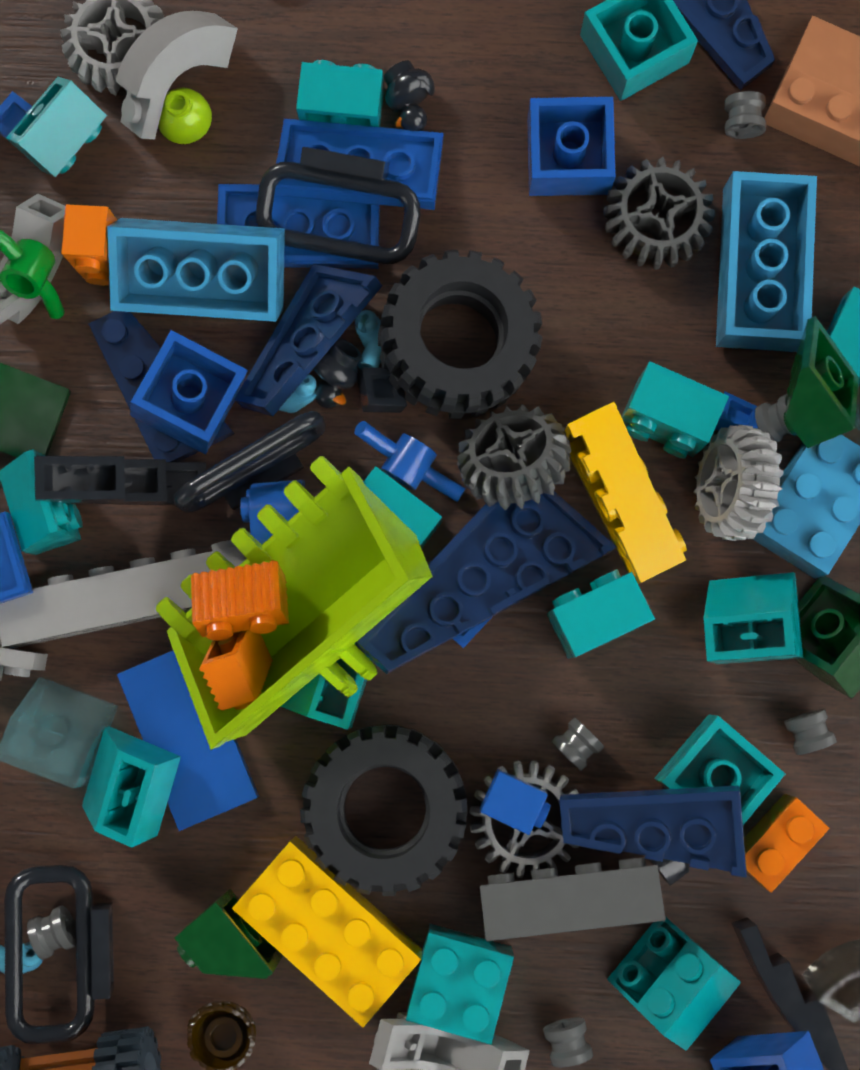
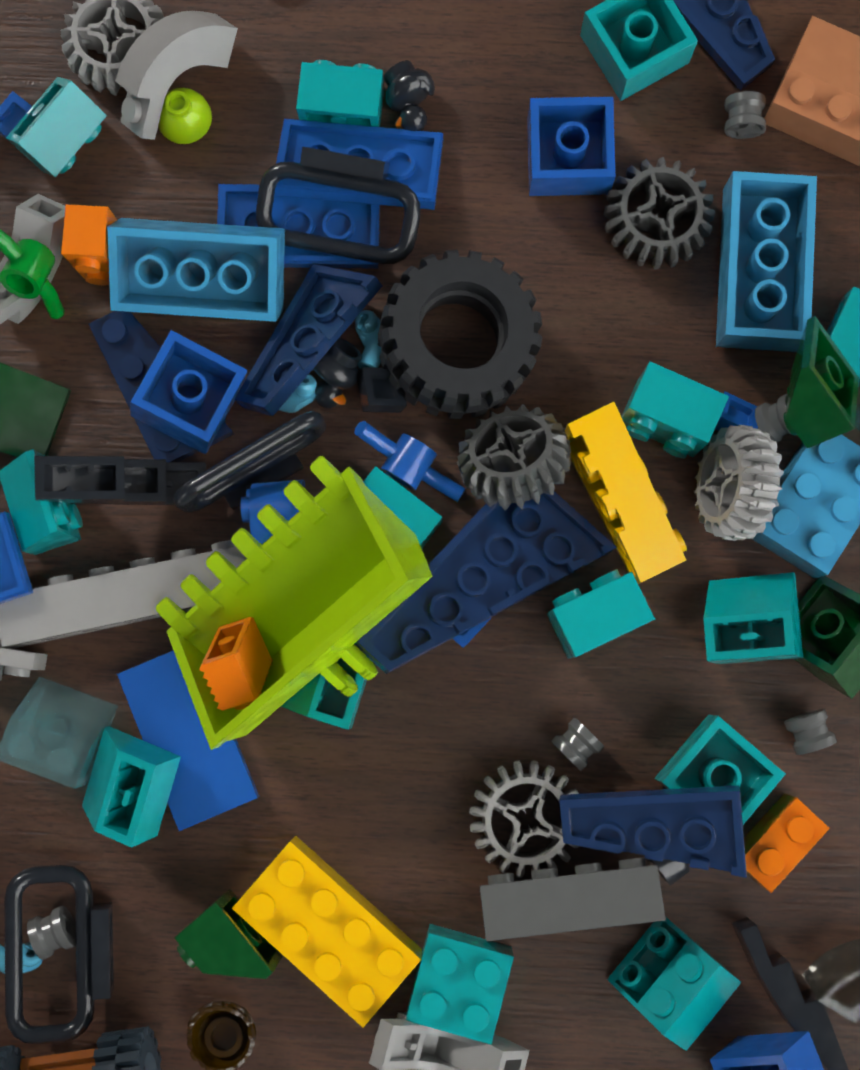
orange brick [191,560,289,641] -> none
black tyre [300,725,467,896] -> none
blue brick [480,769,551,835] -> none
dark grey wheel [543,1017,593,1068] -> none

